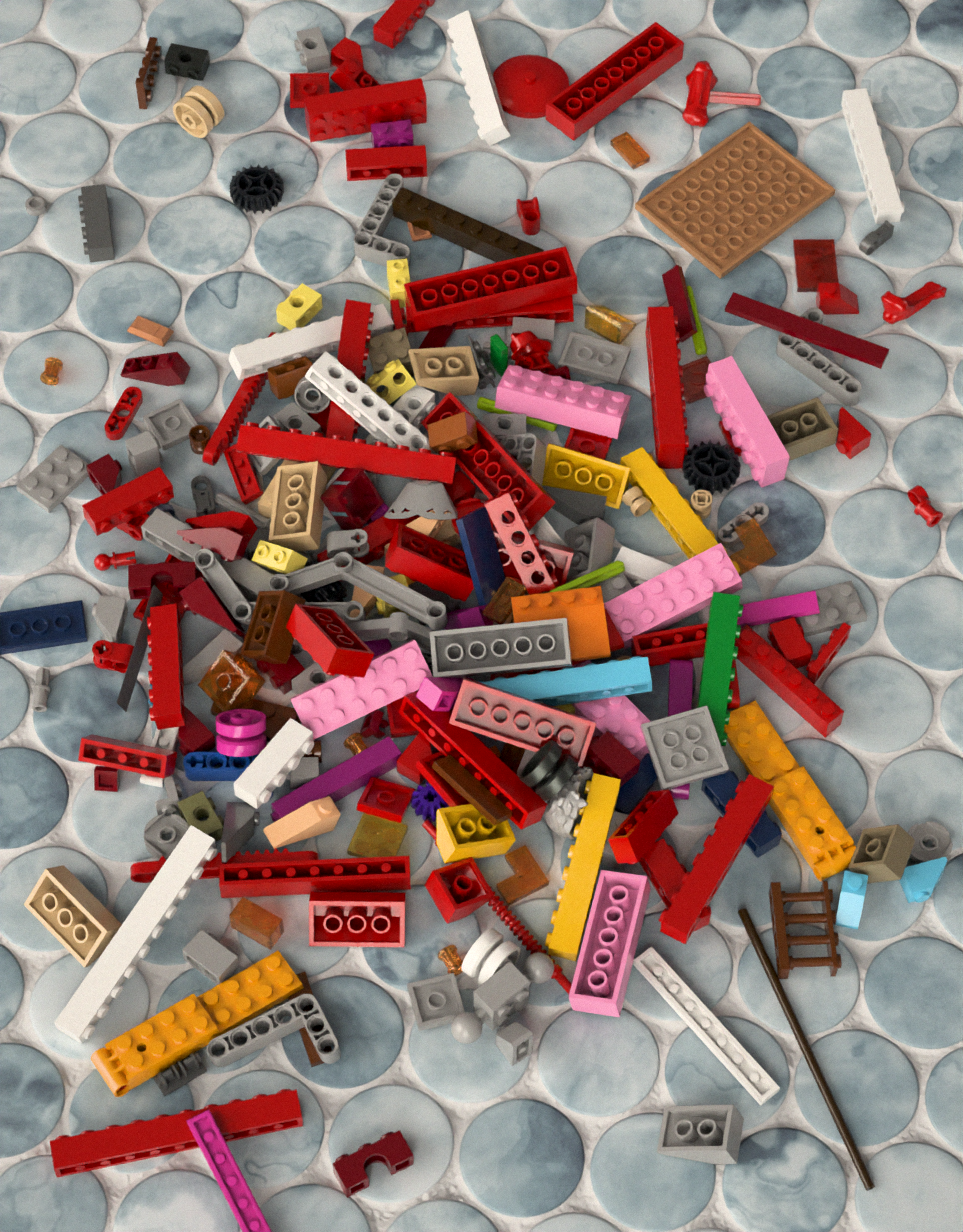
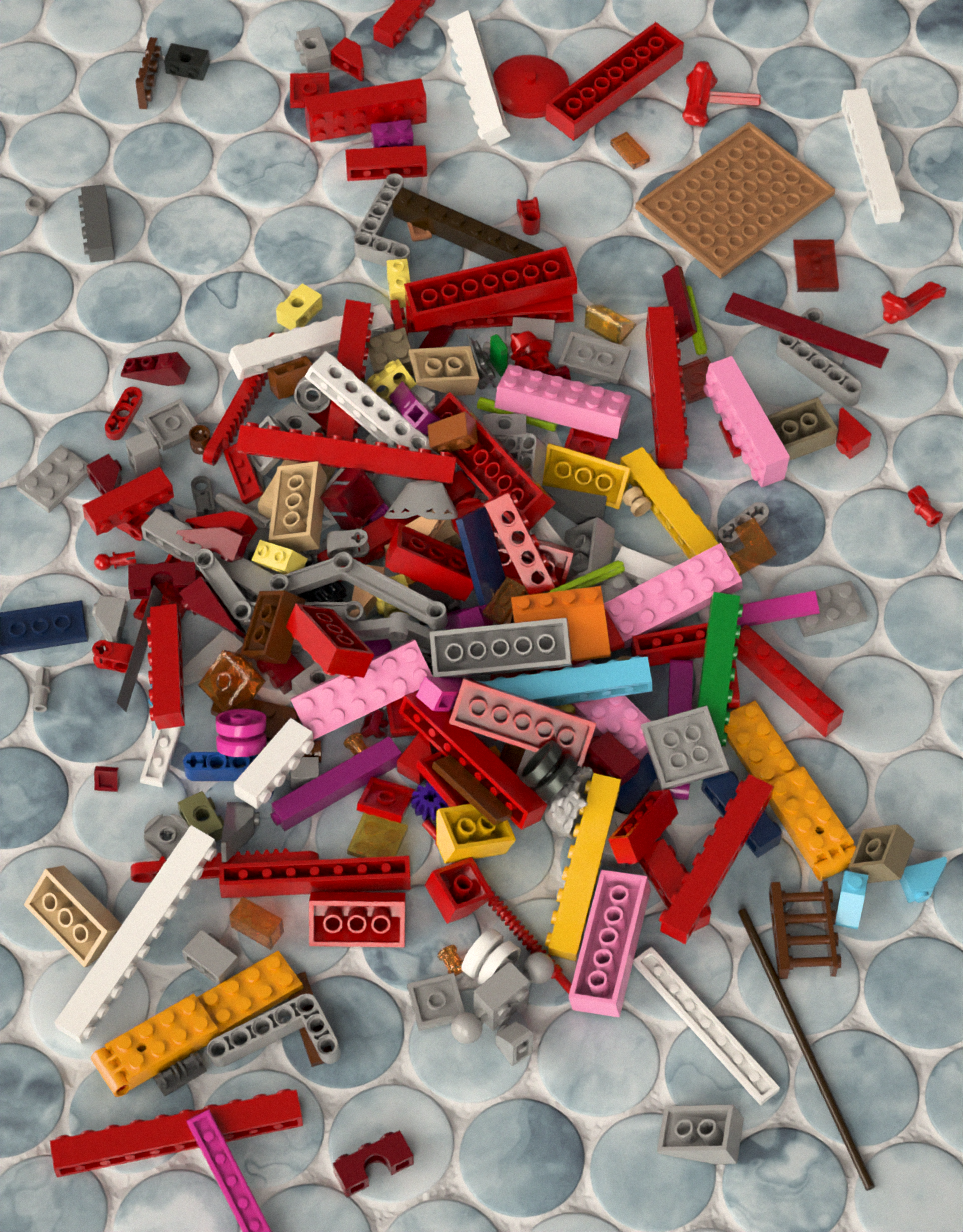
clear orange bush [40,357,63,386] -> none
red brick [78,734,177,778] -> none
nougat tile [127,316,174,347] -> none
light grey bracket [155,776,182,816] -> none
tan wheel [173,85,225,138] -> none
dark red slope [178,706,216,757] -> none
black gear [229,164,284,214] -> none
light nougat slope [263,796,341,849] -> none
red slope [330,56,381,91] -> none
clear orange tile [496,845,549,906] -> none
black gear [682,440,741,495] -> none
tan wheel [690,490,713,519] -> none
red brick [767,617,813,669] -> none
red plate [806,622,851,685] -> none
red slope [816,283,859,315] -> none
dark grey piece [859,220,894,256] -> none
light grey plate [908,821,953,864] -> none
none -> magenta slope [389,381,441,436]

